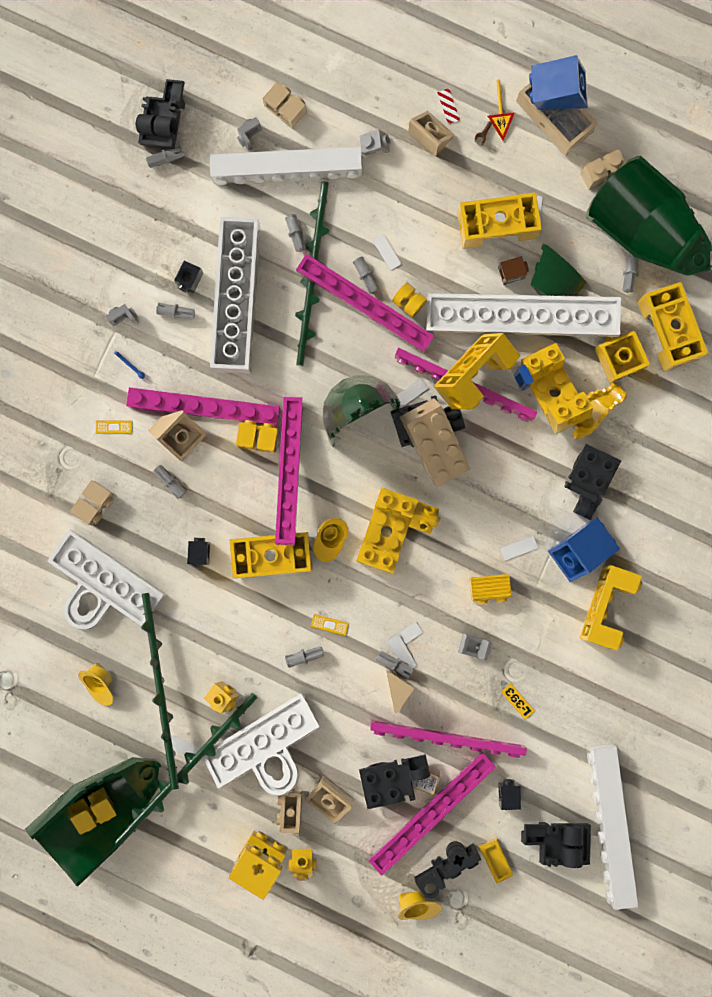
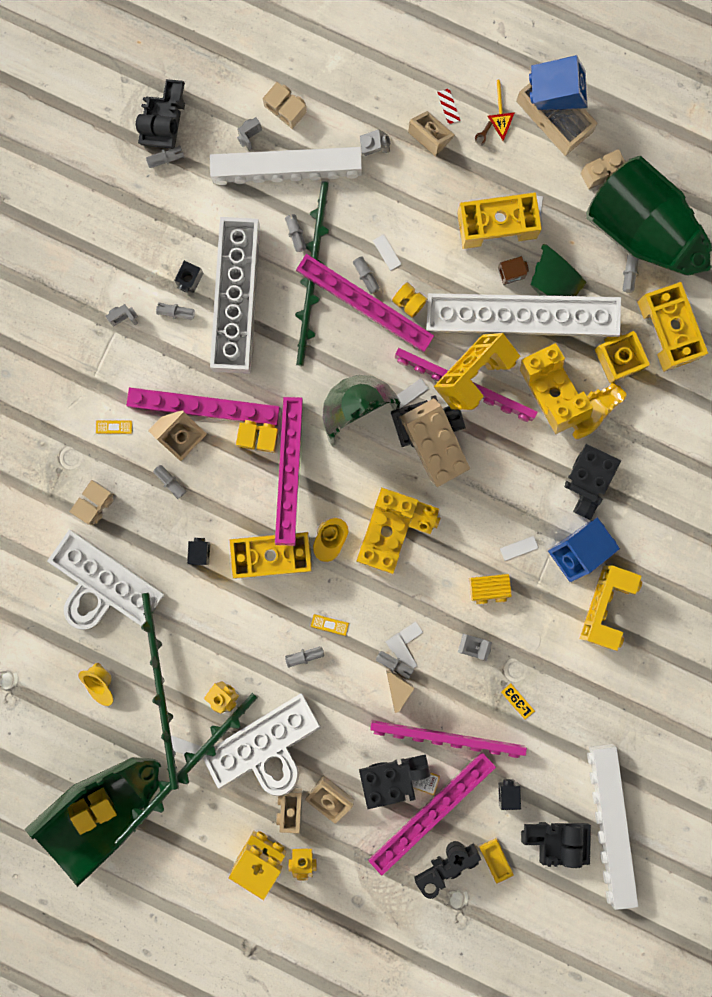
blue hinge [114,351,145,379] -> none
yellow piece [398,892,442,920] -> none
blue tile [513,365,534,391] -> none

